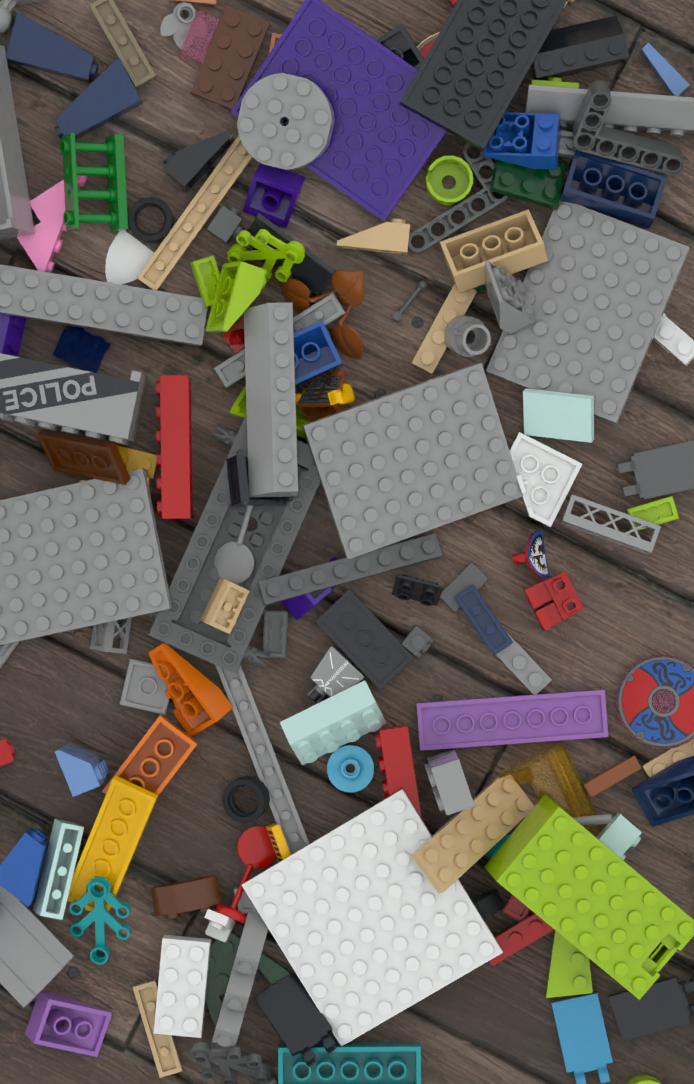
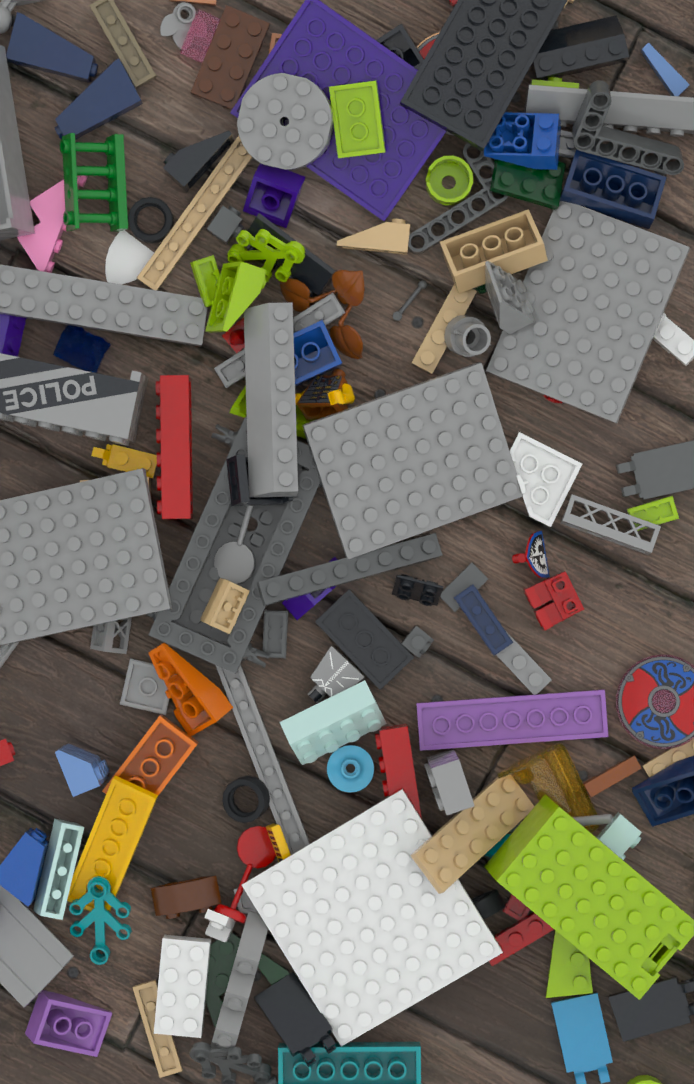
reddish brown plate [38,428,130,485] -> none
light aqua tile [523,389,594,443] -> none
none -> lime plate [329,81,386,158]

